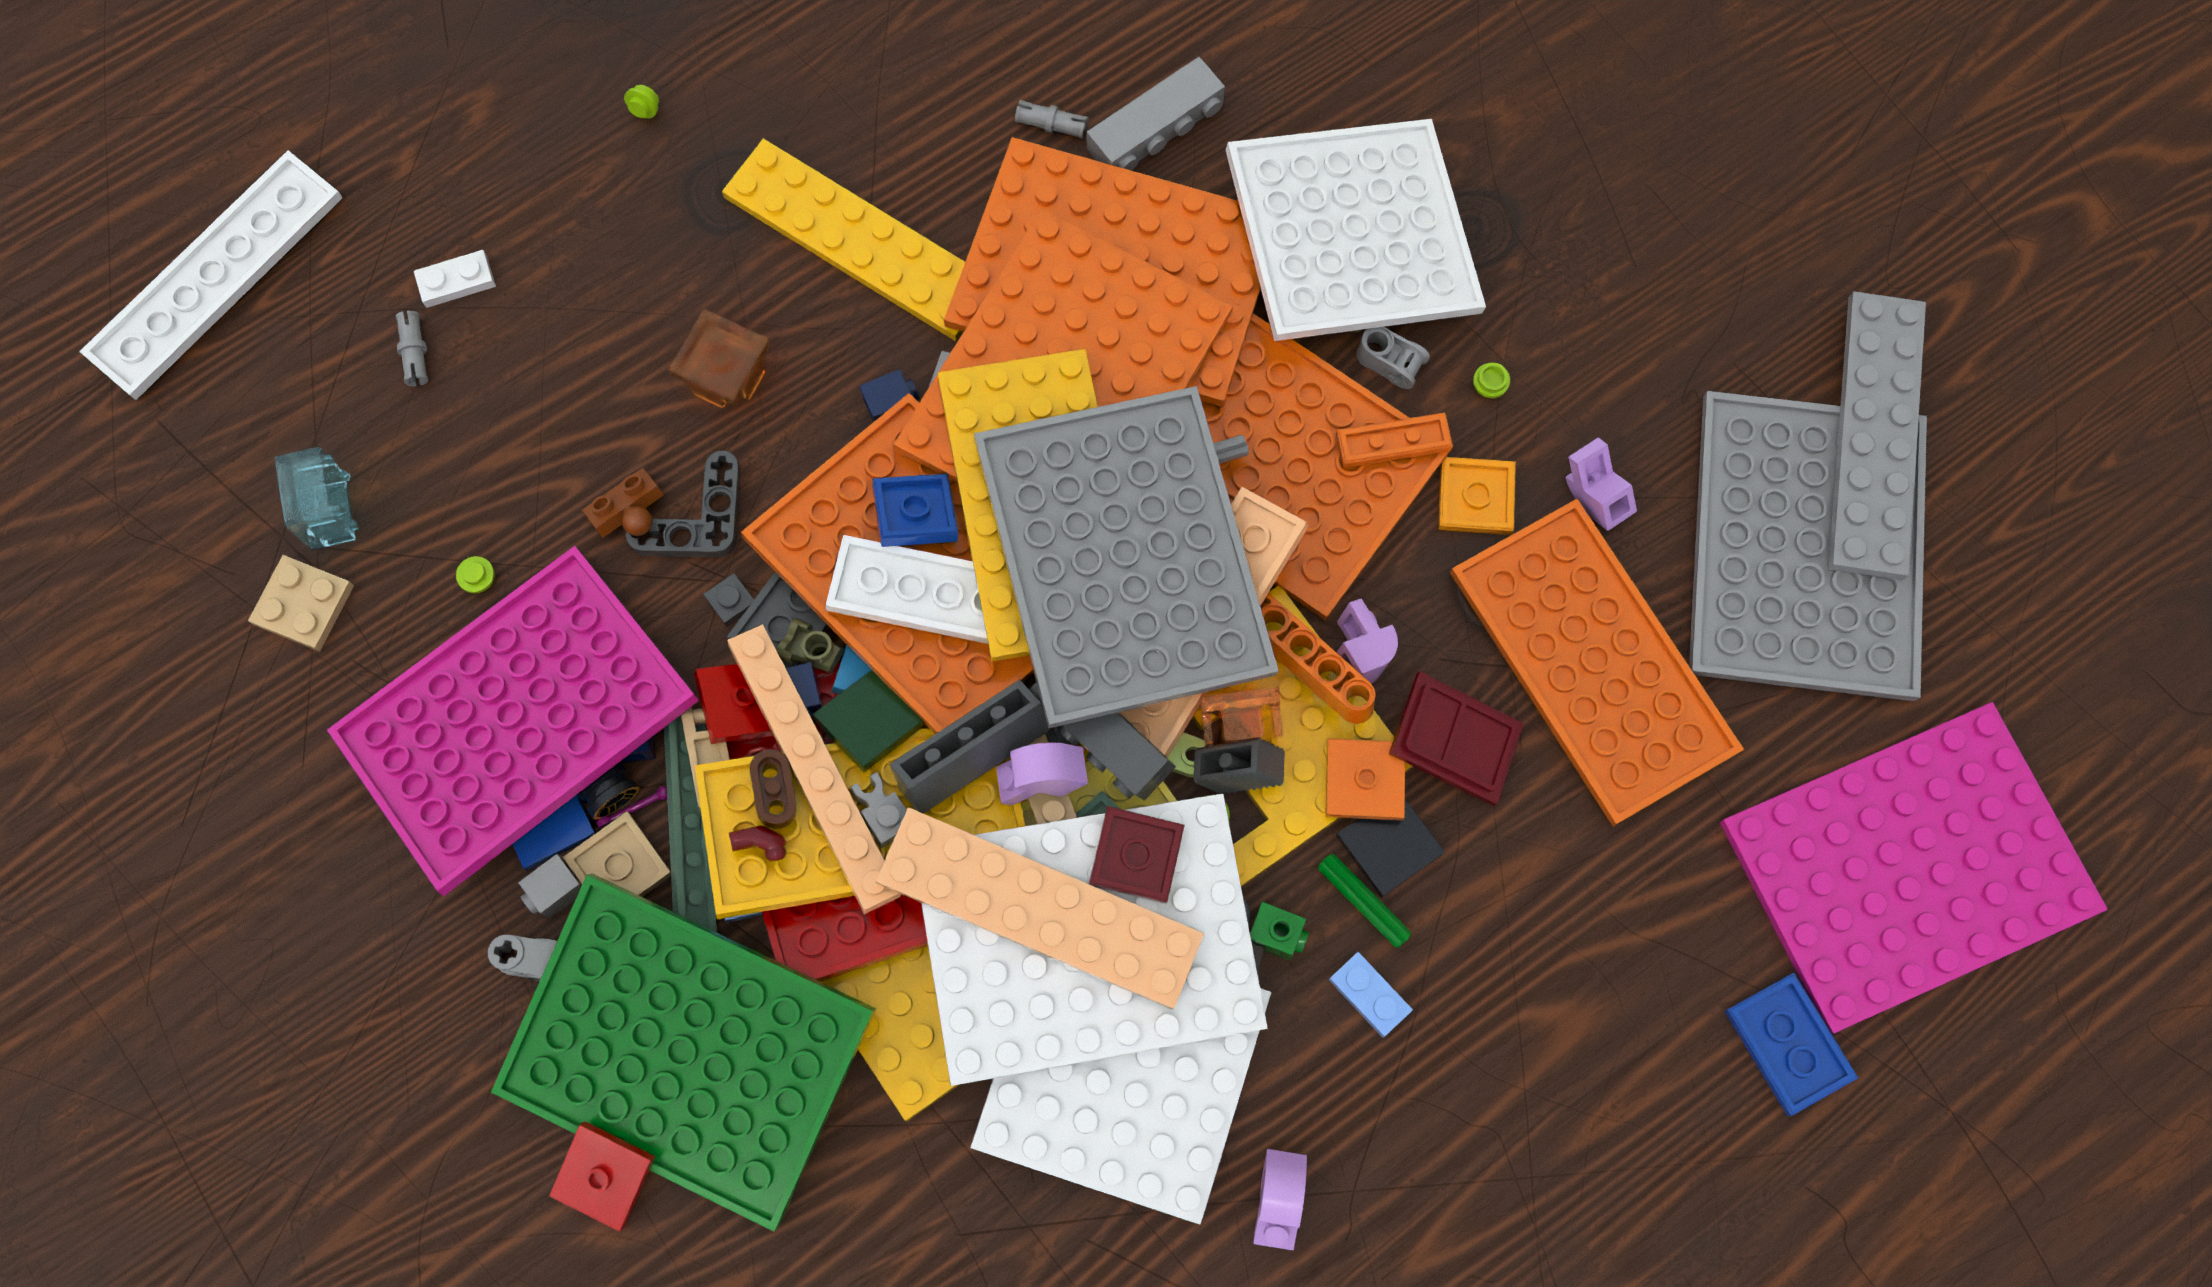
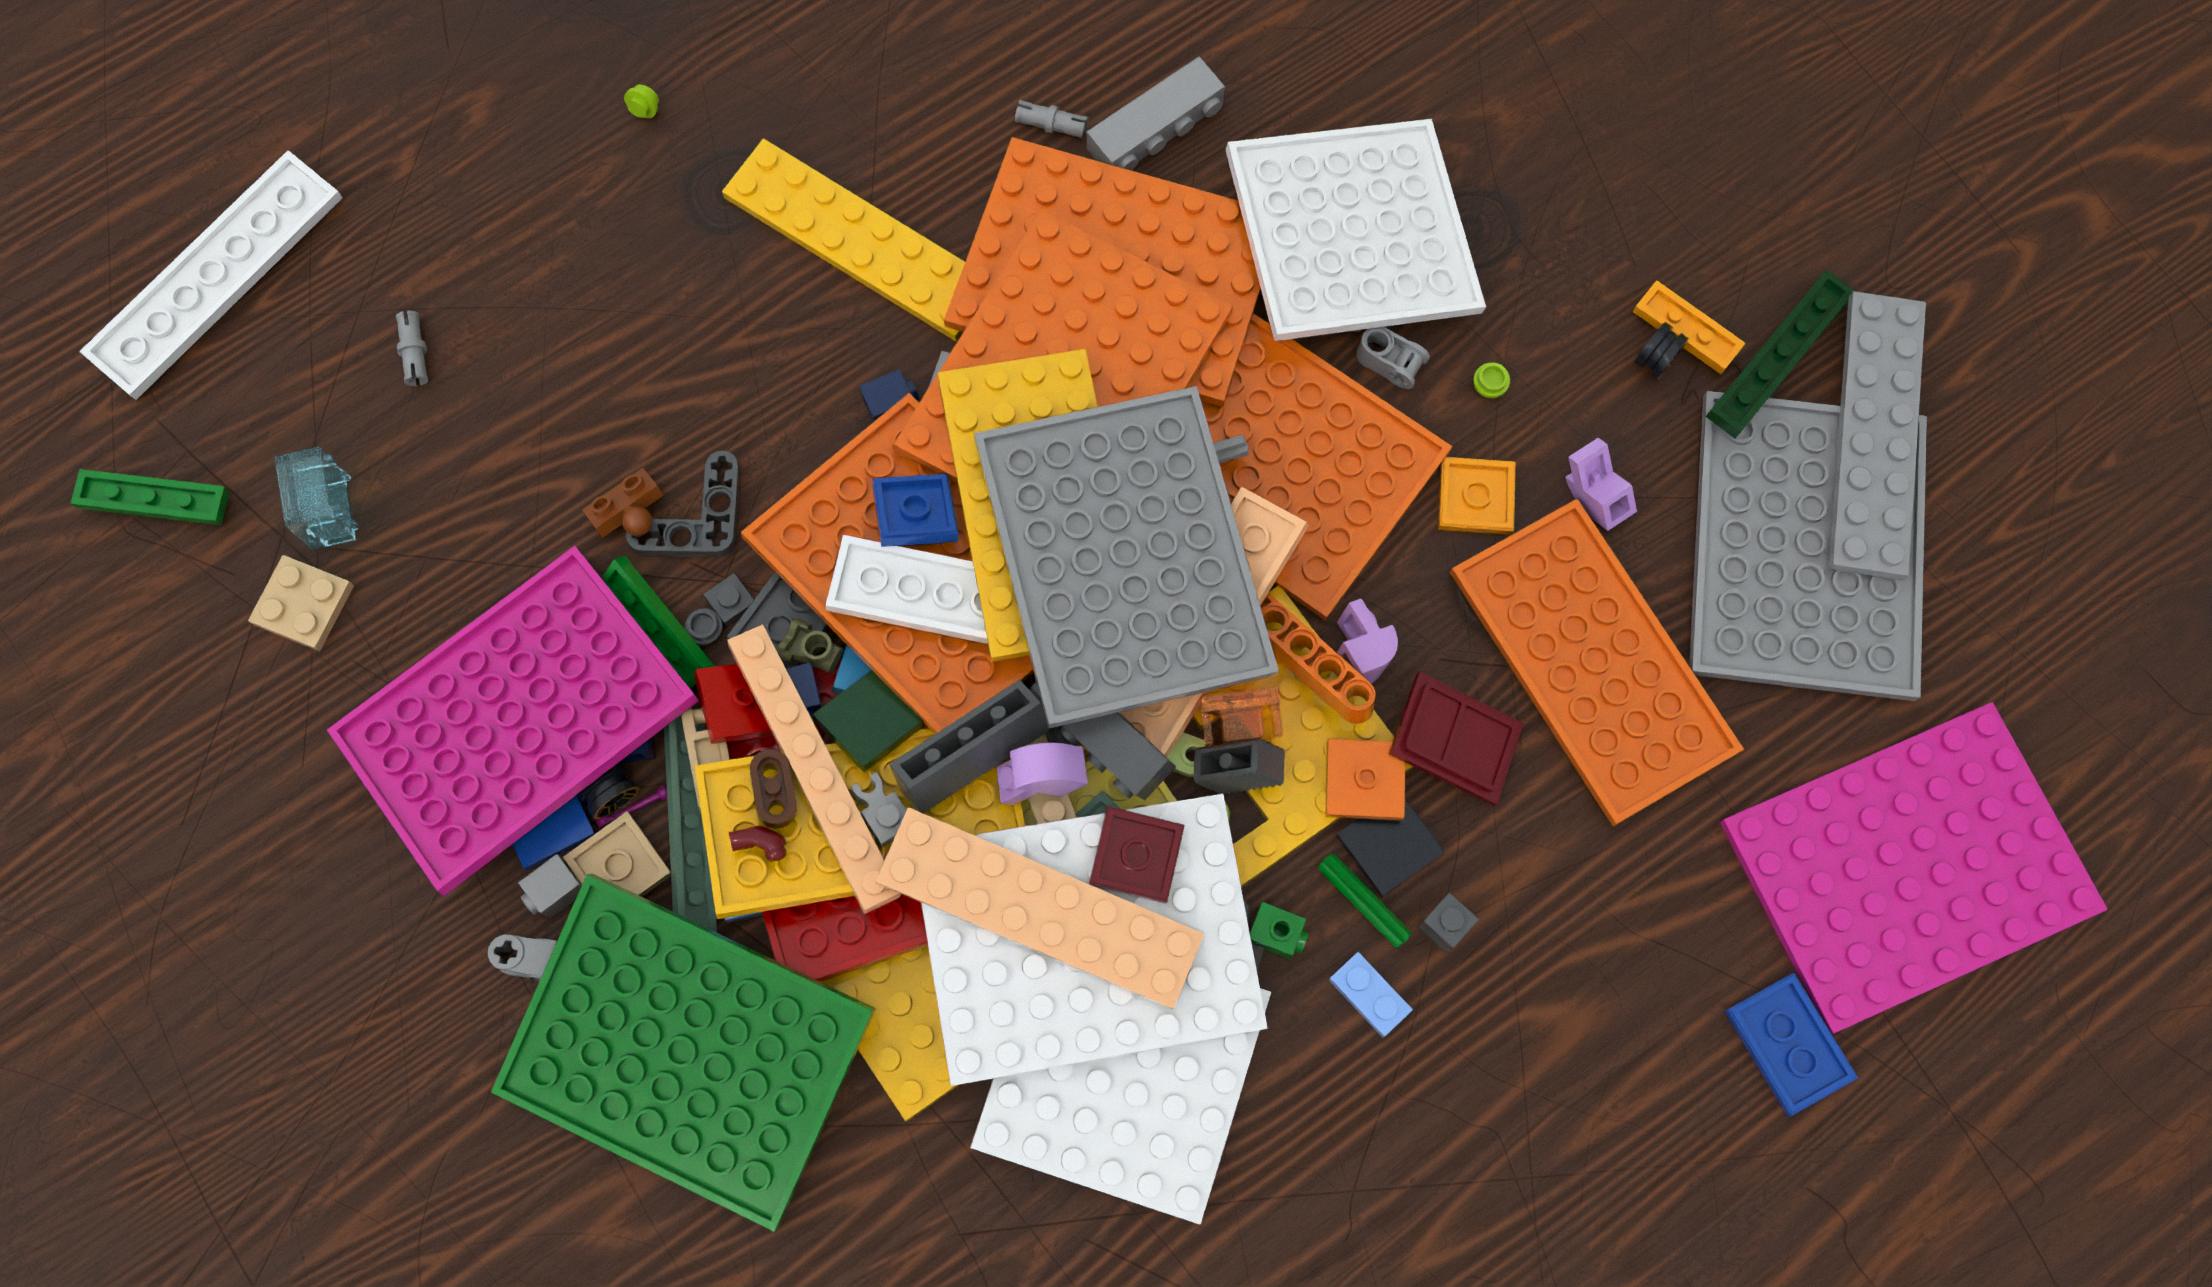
white plate [414,250,496,308] -> none
lime plate [456,556,495,594] -> none
plate [549,1121,655,1232] -> none
clear orange panel [668,309,770,408] -> none
lavender brick [1253,1149,1307,1250] -> none
orange tile [1336,412,1453,468] -> none
none -> green plate [70,469,230,526]
none -> green plate [601,556,715,692]
none -> dark grey plate [685,608,723,646]
none -> dark grey brick [1417,893,1479,954]
none -> light orange plate [1633,280,1746,374]
none -> black wheel [1634,321,1689,379]
none -> dark green plate [1705,269,1855,439]

